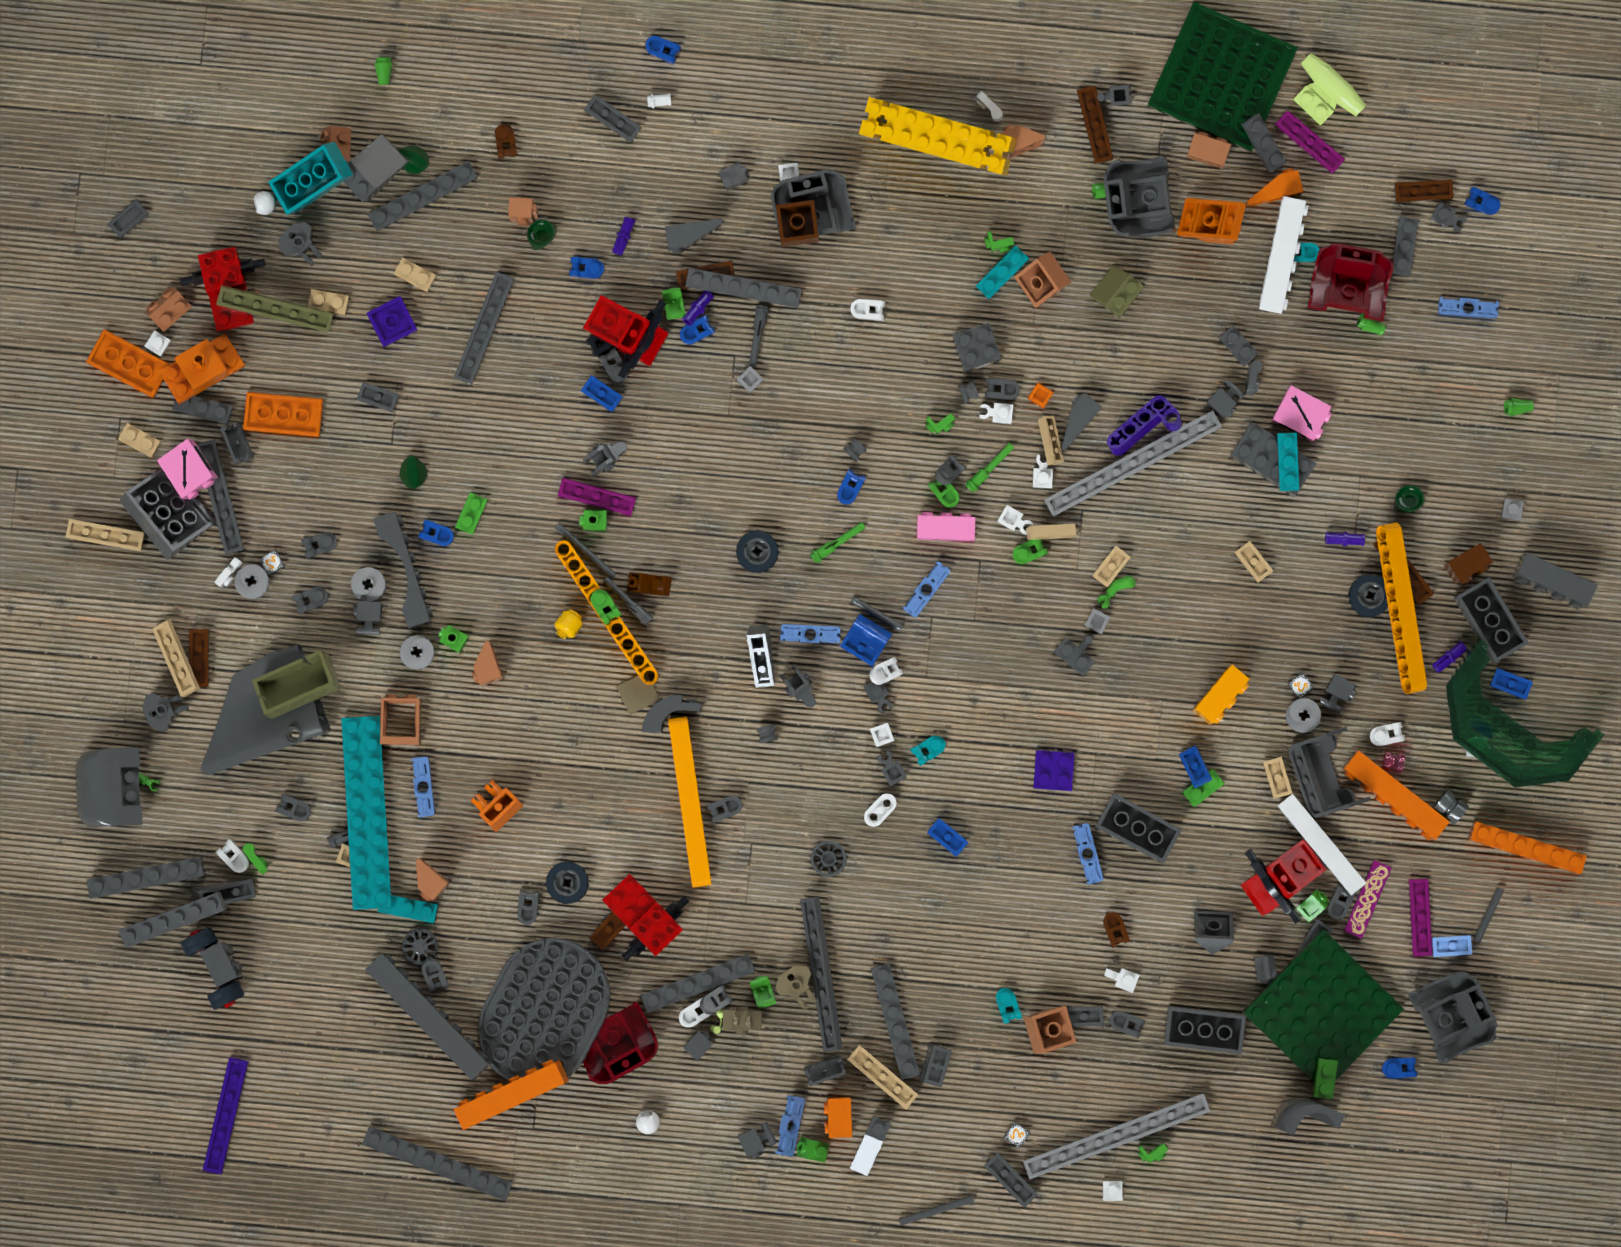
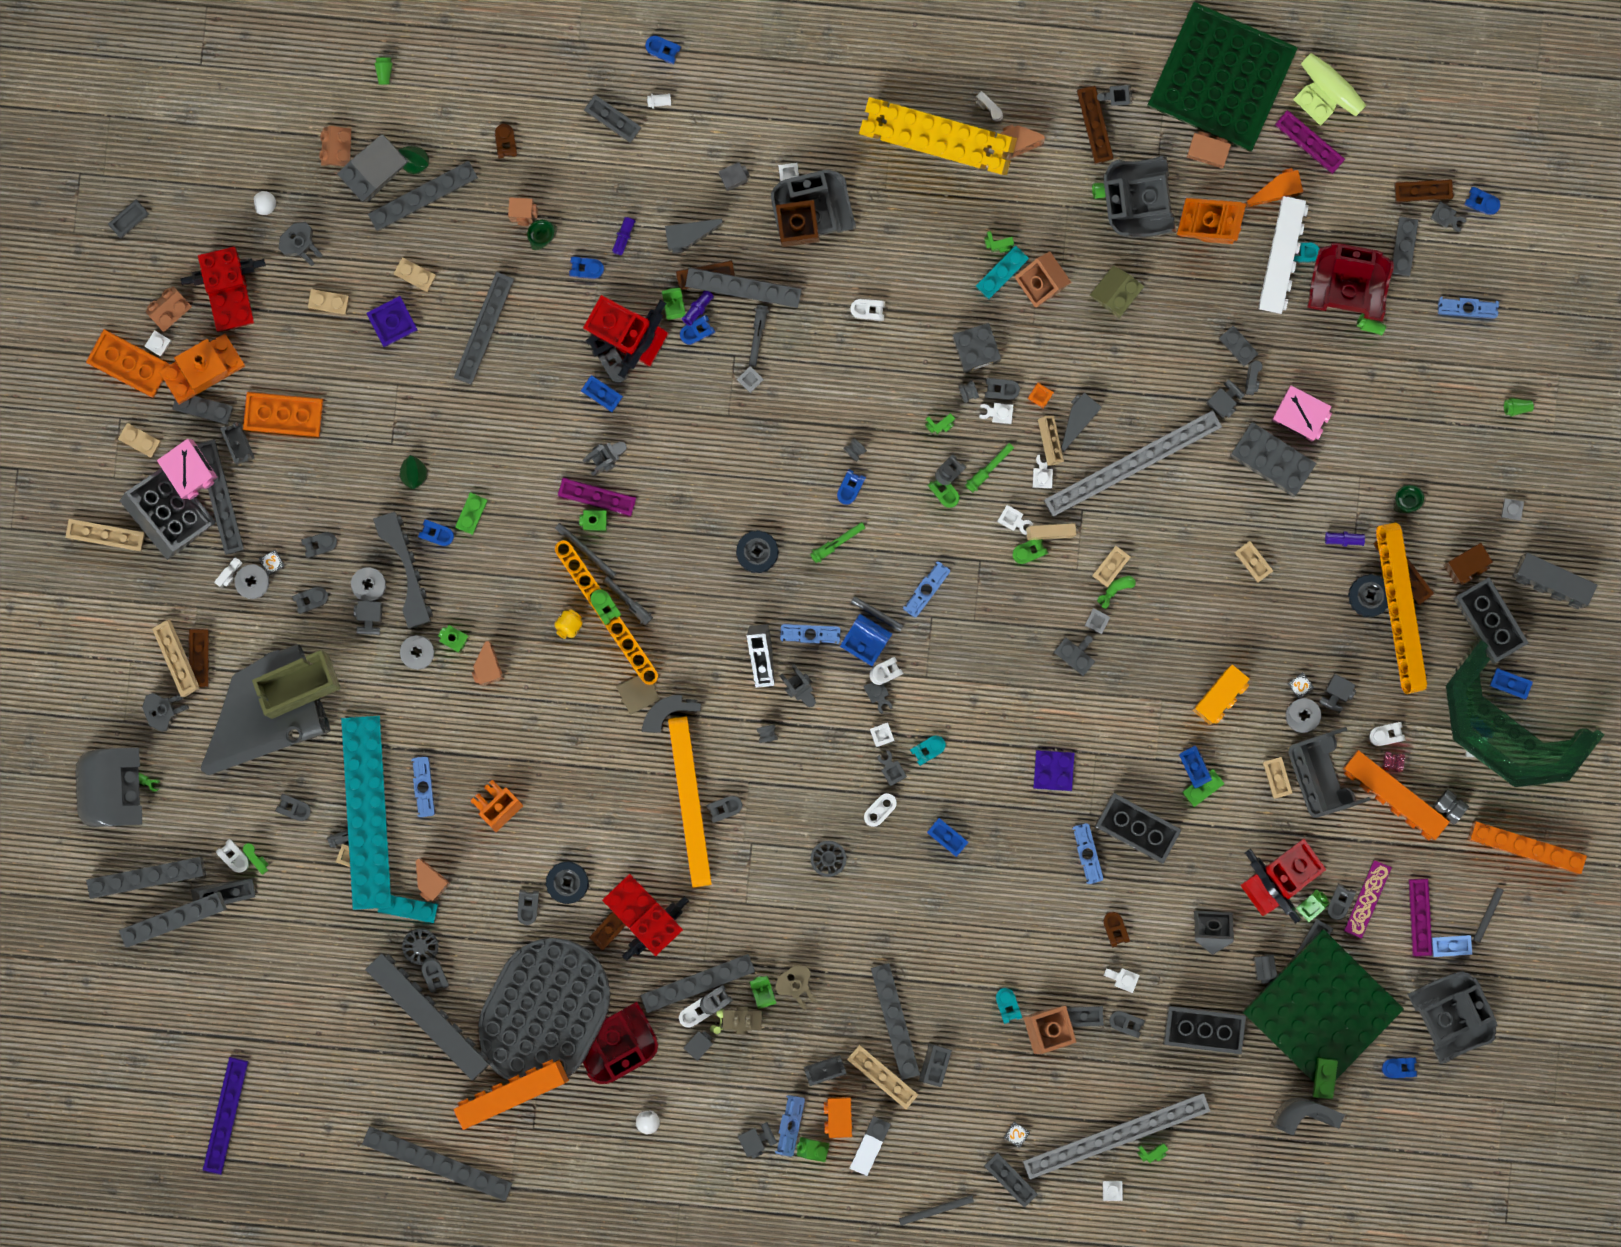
brick [181,928,245,1010] -> none
olive plate [216,285,333,332] -> none
teal brick [268,142,354,215] -> none
dark grey plate [356,382,399,413] -> none
nougat window [380,694,421,745] -> none
reddish brown slope [627,572,672,596] -> none
dark grey plate [800,897,843,1052] -> none
bright pink brick [917,512,975,541] -> none
dark purple beam [1107,395,1183,456] -> none
dark grey plate [1241,114,1286,173] -> none
teal plate [1277,433,1299,492] -> none
white tile [1277,794,1366,896] -> none
dark purple axle [1432,641,1468,673] -> none

